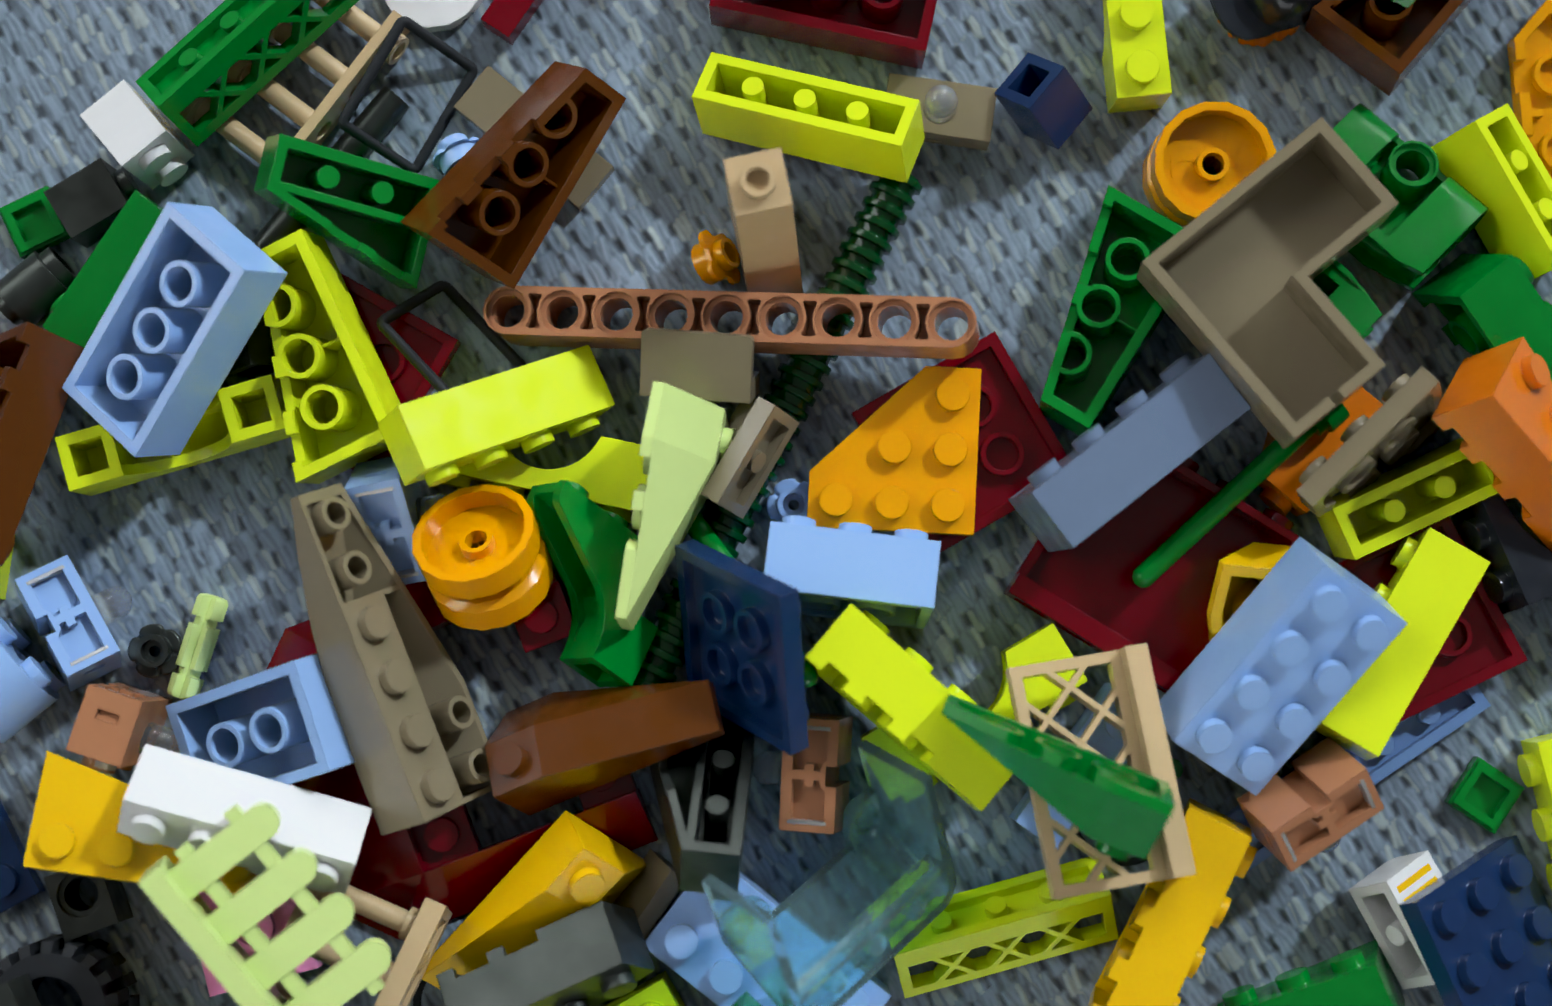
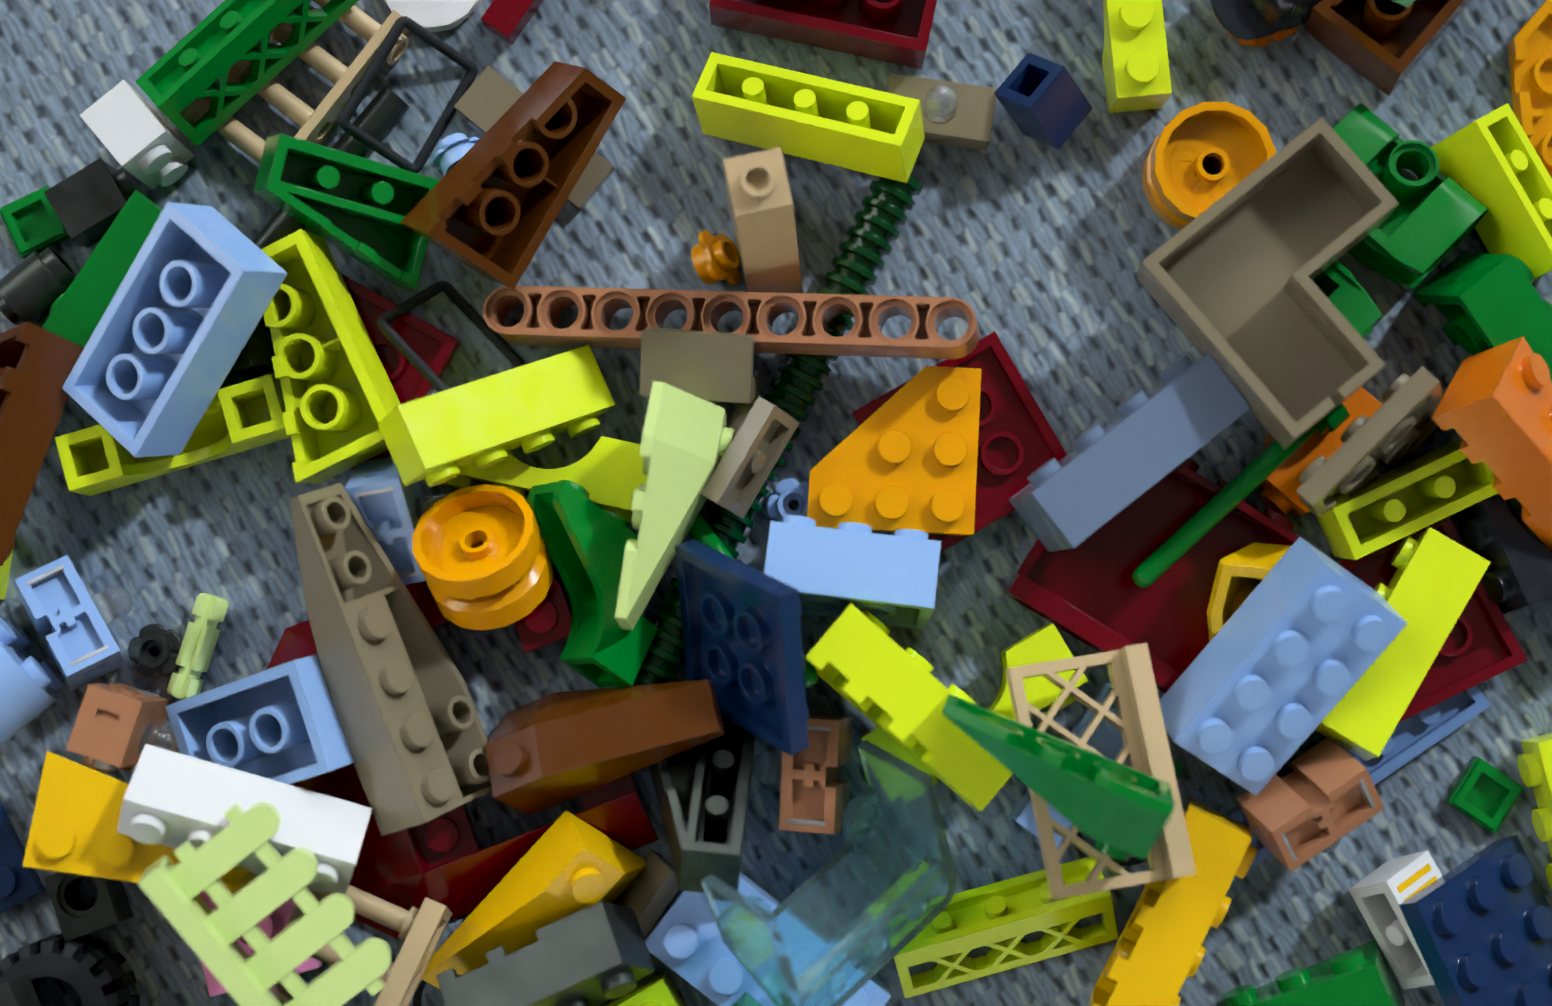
green wedge [1040,185,1184,436] -> none

